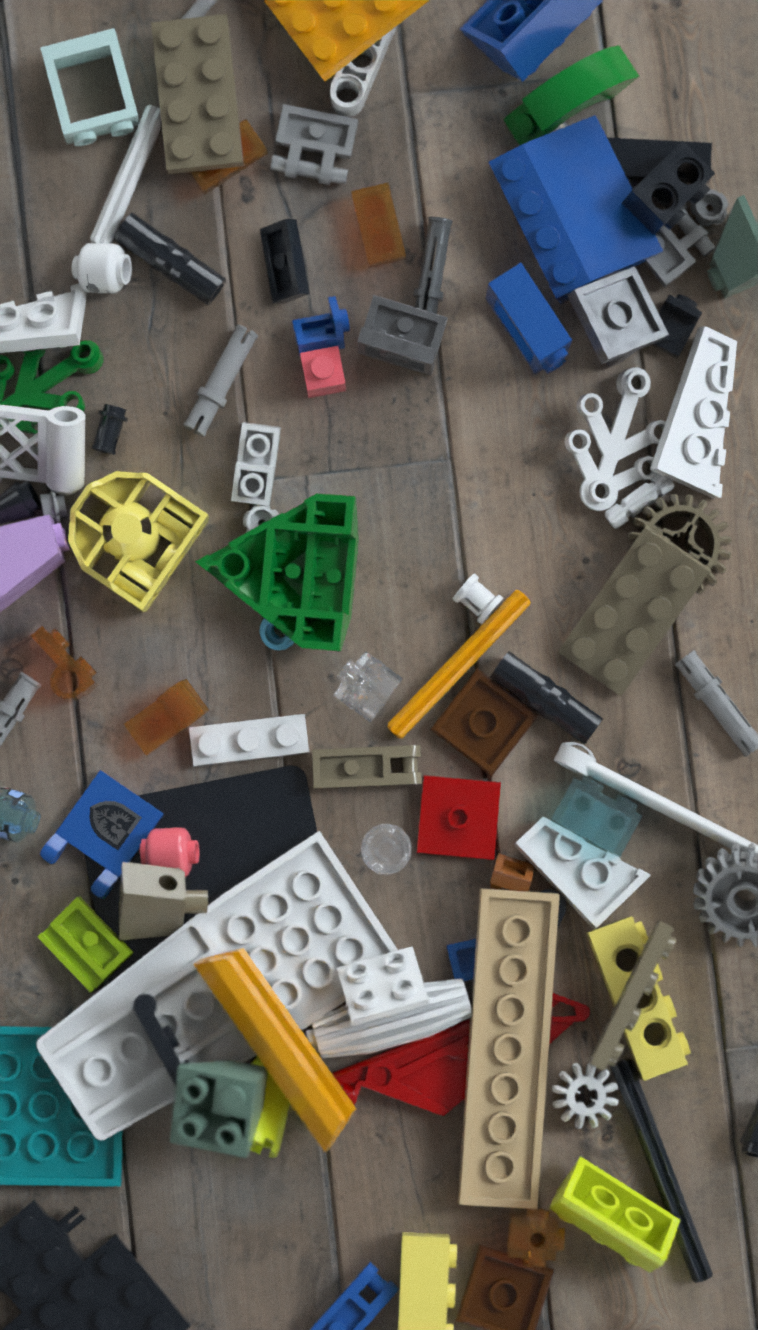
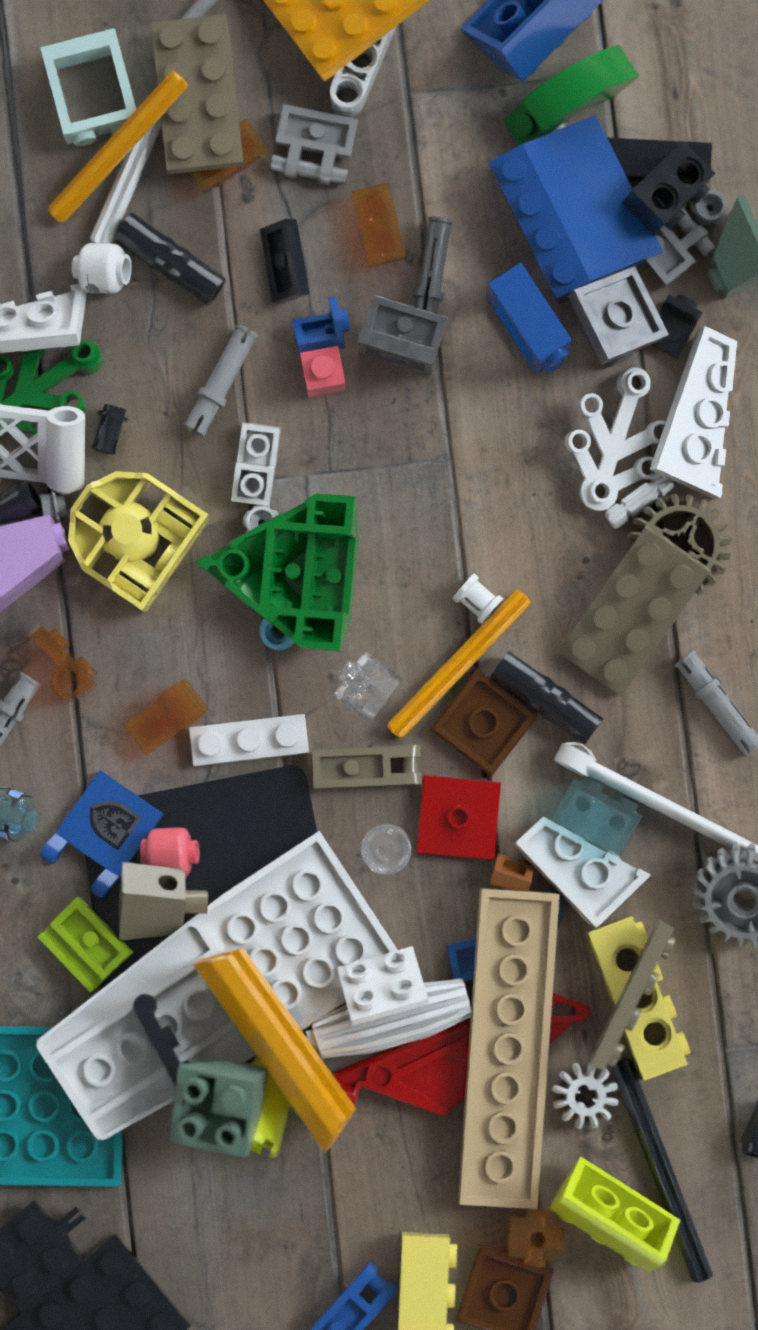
none -> light orange axle [48,71,188,223]

